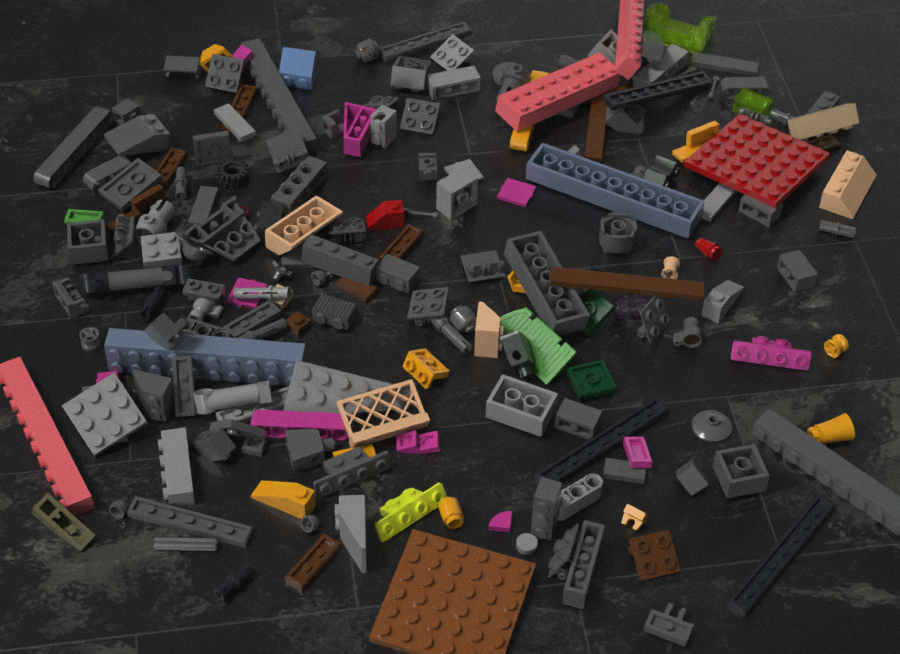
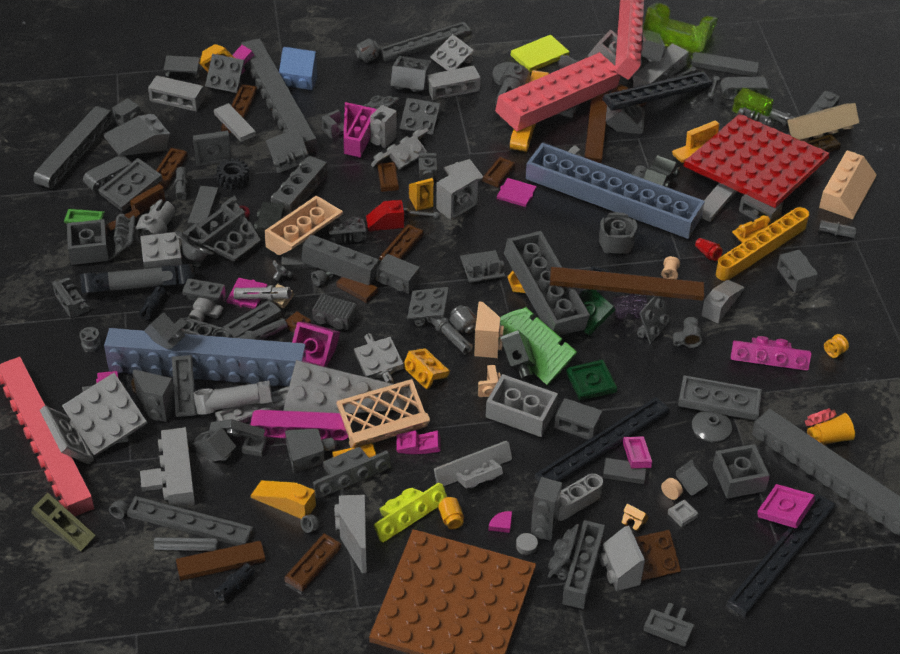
none -> light grey tile [40,405,94,465]
none -> light grey tile [140,468,163,492]
none -> light grey brick [148,76,204,111]
none -> reddish brown tile [176,541,265,581]
none -> dark pink slope [292,322,340,367]
none -> light grey plate [354,333,404,384]
none -> light grey bracket [371,128,429,170]
none -> reddish brown tile [377,162,399,192]
none -> light orange slope [409,178,434,211]
none -> light grey bracket [434,441,512,488]
none -> light nougat bracket [478,365,501,397]
none -> reddish brown tile [483,157,515,187]
none -> neon yellow tile [511,35,570,72]
none -> light grey slope [599,526,645,591]
none -> light nougat tile [661,478,683,500]
none -> light grey tile [668,500,698,527]
none -> dark grey tile [678,375,762,420]
none -> light orange beam [716,207,809,281]
none -> light orange hinge [732,215,770,243]
none -> dark pink plate [757,484,815,528]
none -> coral gear [804,408,836,426]

